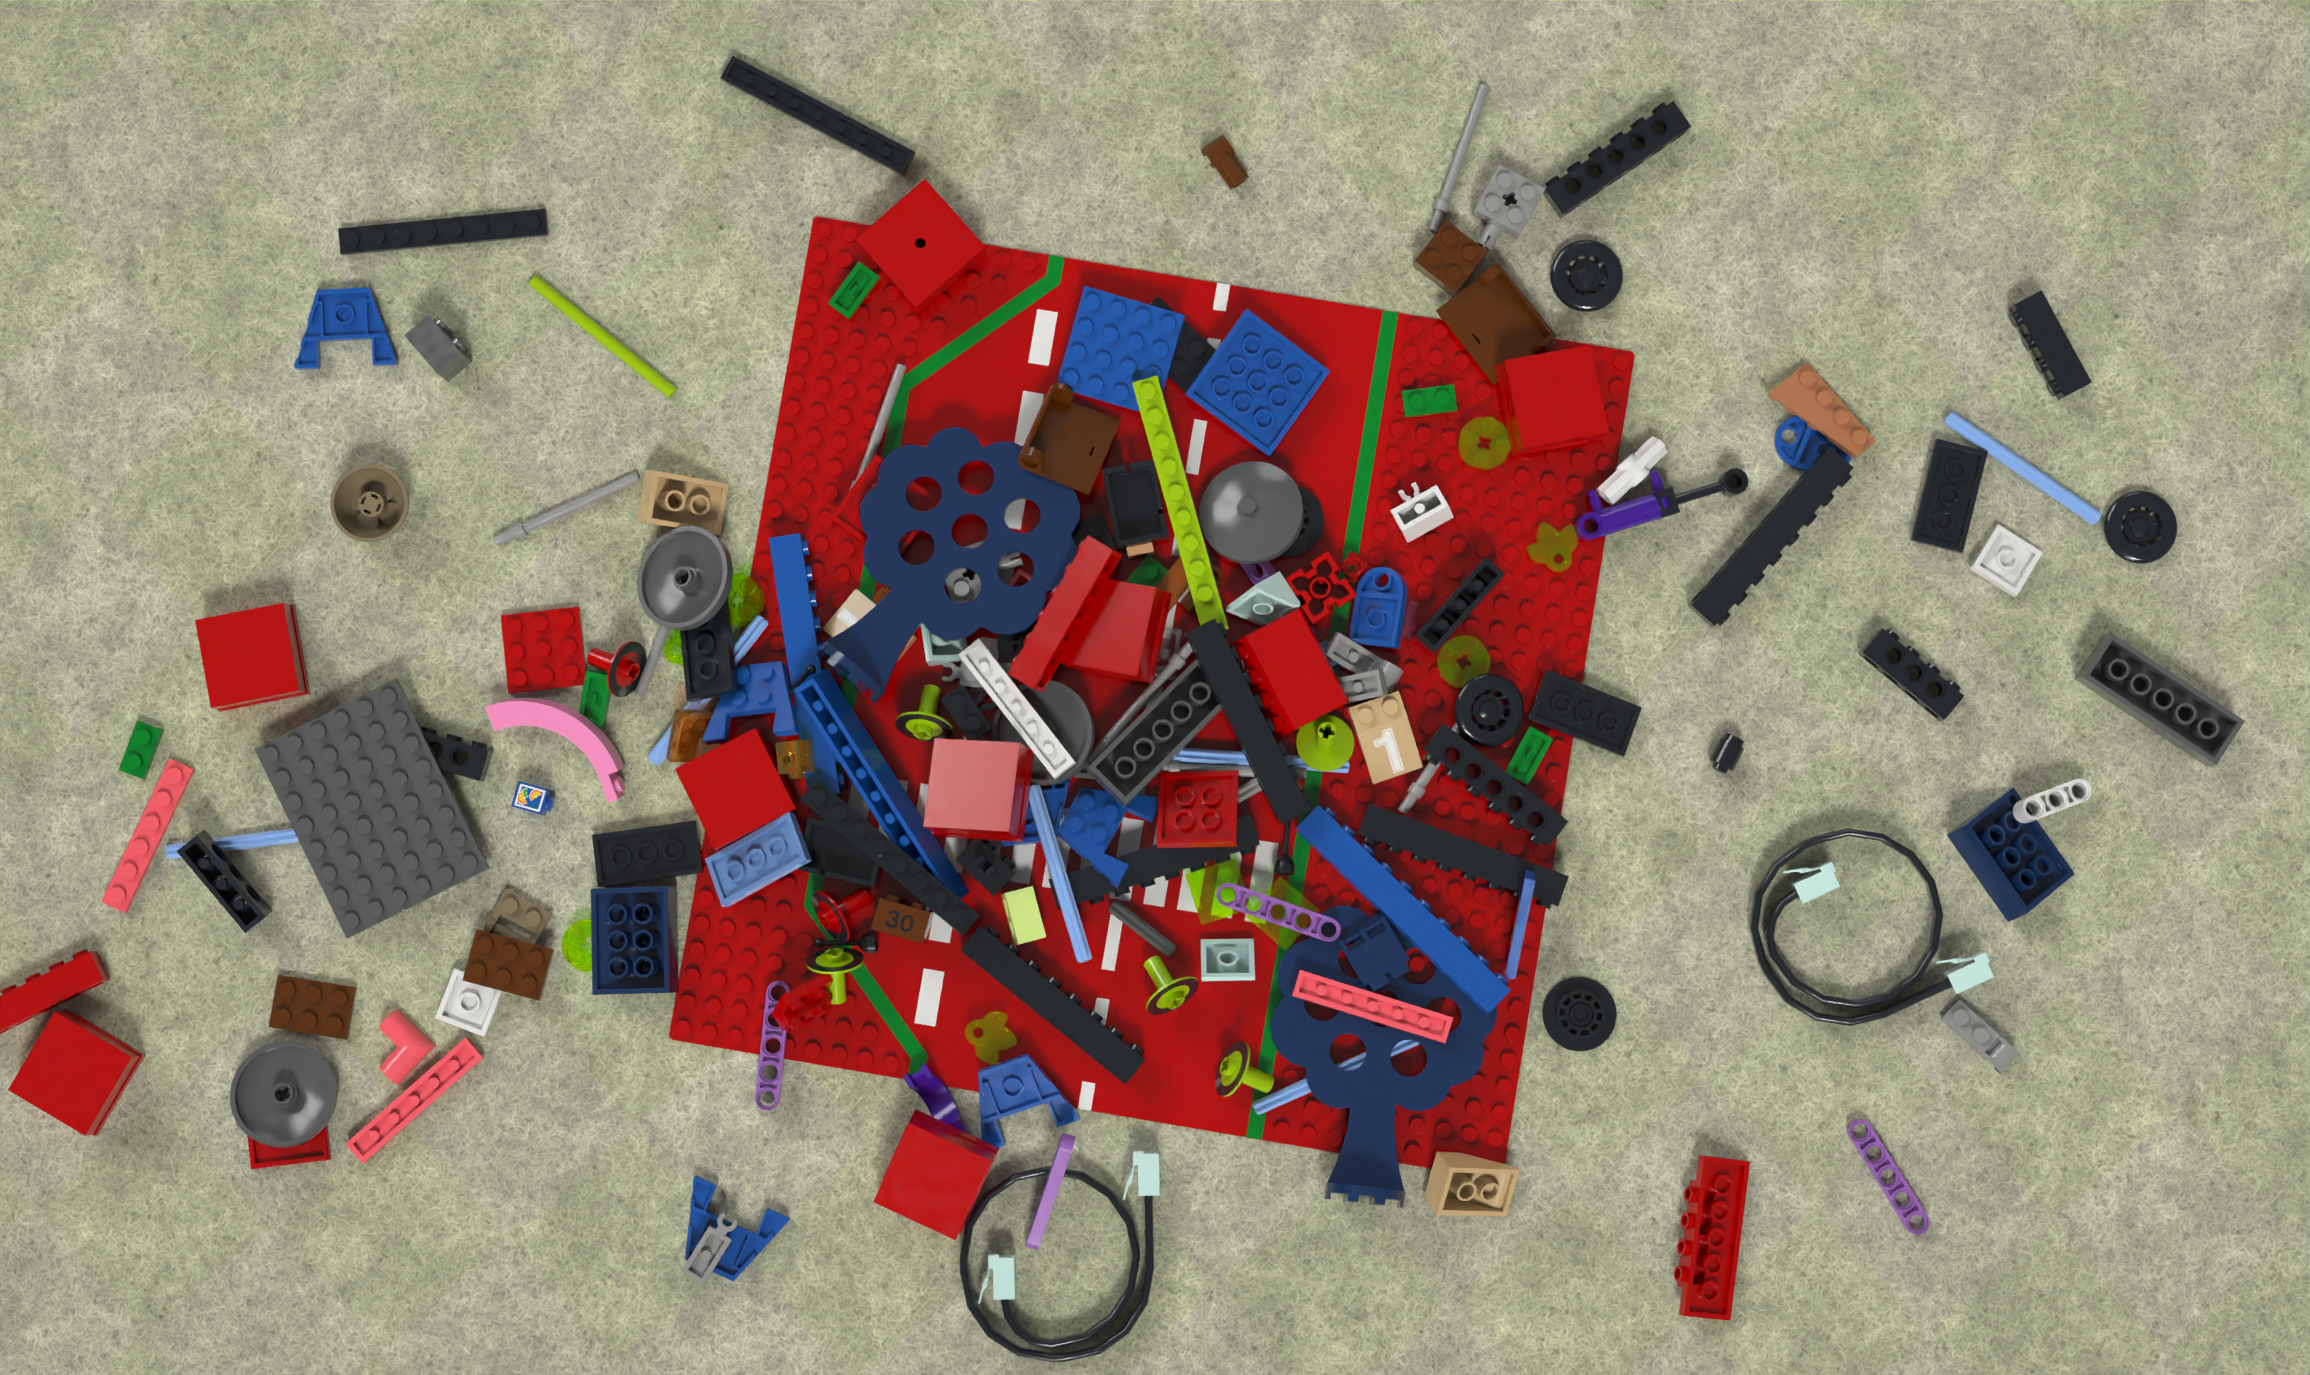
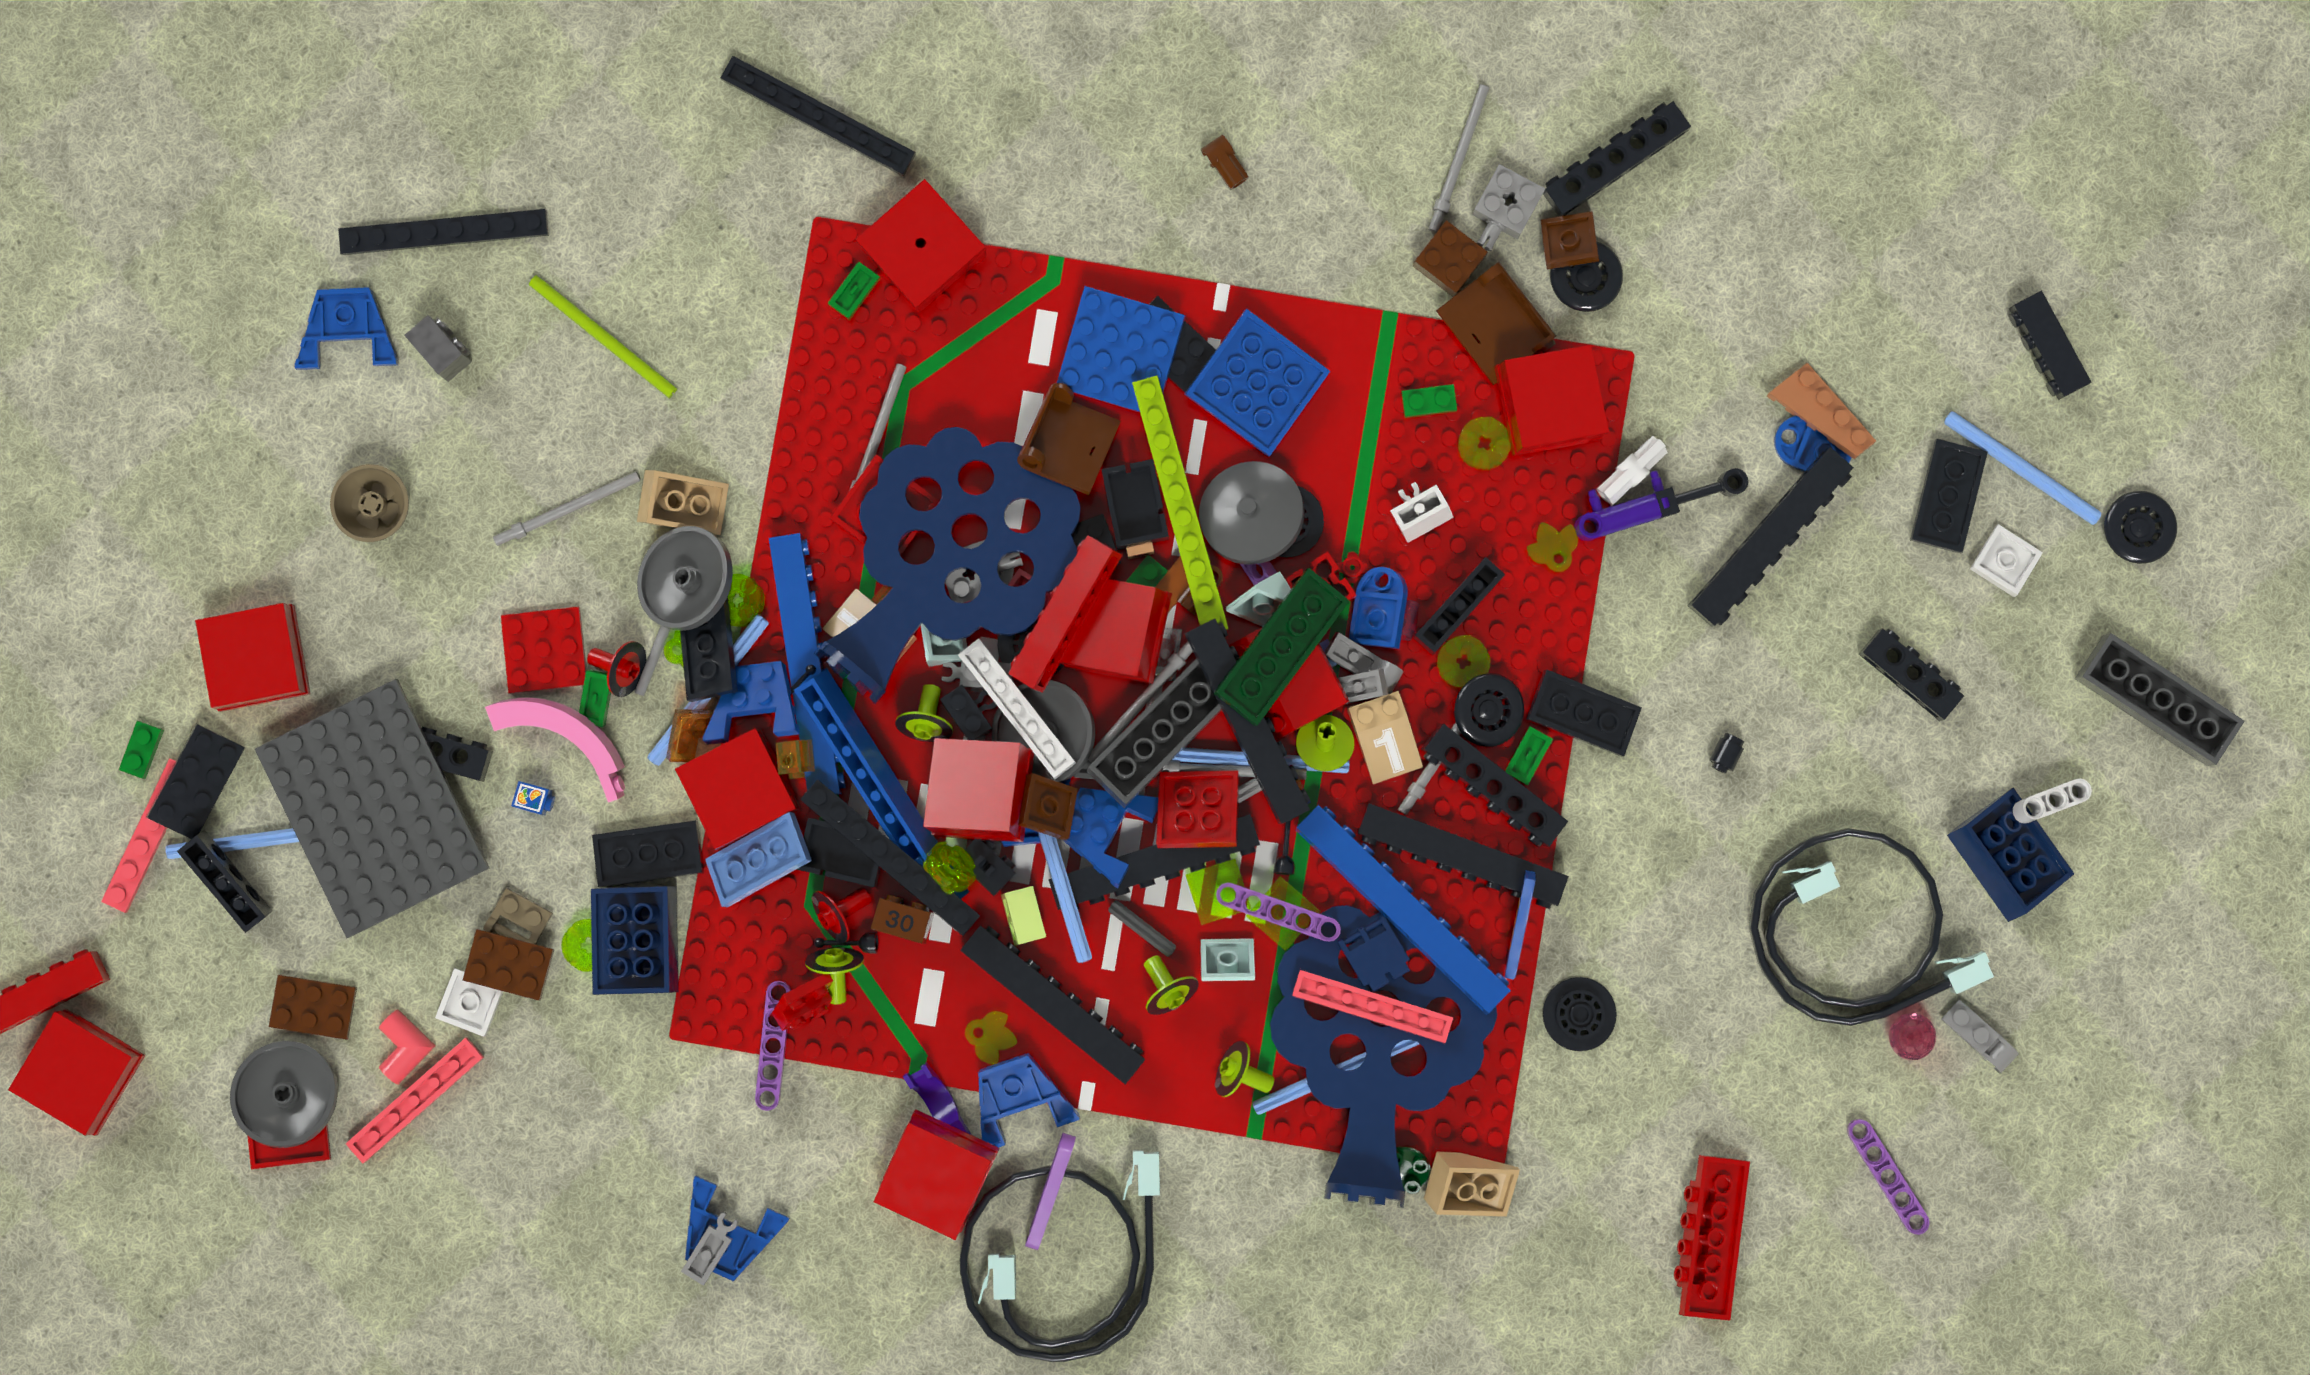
none -> black plate [146,723,245,839]
none -> clear neon green plate [923,842,976,894]
none -> reddish brown plate [1018,773,1078,840]
none -> dark green plate [1214,568,1349,726]
none -> dark green dish [1396,1147,1431,1194]
none -> reddish brown plate [1541,211,1599,270]
none -> clear pink piece [1889,1013,1936,1060]

